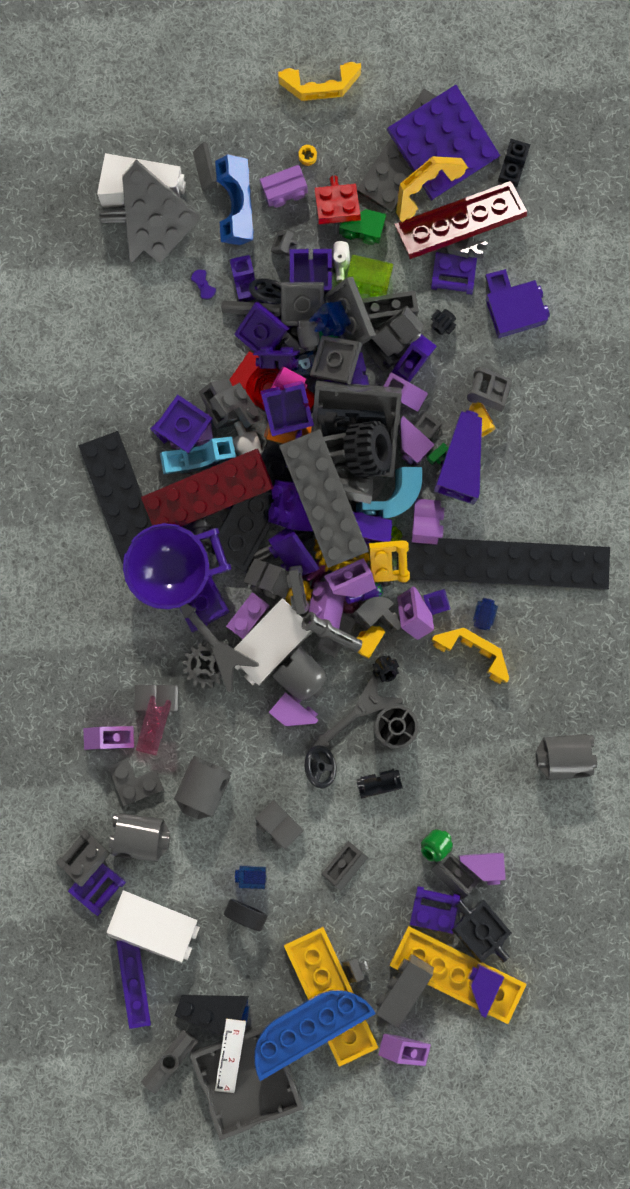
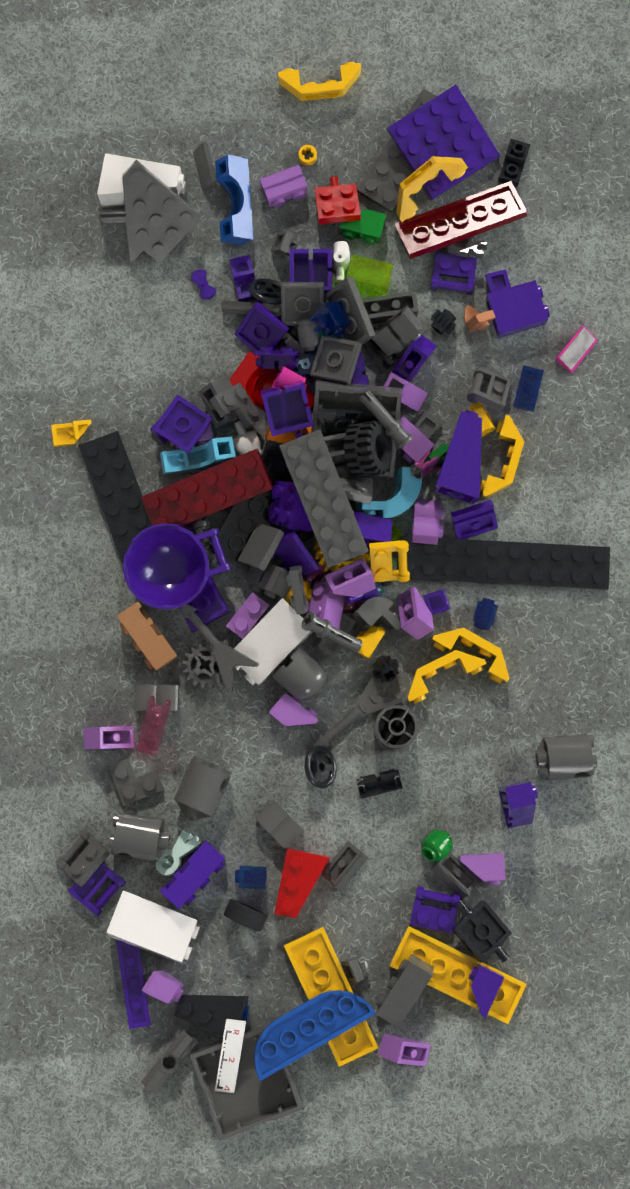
none -> yellow slope [51,420,92,447]
none -> medium nougat wedge [117,601,178,672]
none -> medium lavender slope [142,970,184,1004]
none -> light aqua piece [156,830,202,876]
none -> dark purple wedge [160,840,226,909]
none -> dark grey tile [238,523,284,571]
none -> red wedge [274,848,330,918]
none -> dark grey pin [359,390,414,449]
none -> yellow slope [407,650,487,704]
none -> flat silver piece [410,450,441,480]
none -> dark purple plate [451,500,498,539]
none -> nougat plate [464,305,496,332]
none -> yellow slope [480,415,524,500]
none -> dark purple wedge [498,782,538,829]
none -> clear blue plate [513,365,544,412]
none -> flat silver slope [555,325,597,373]

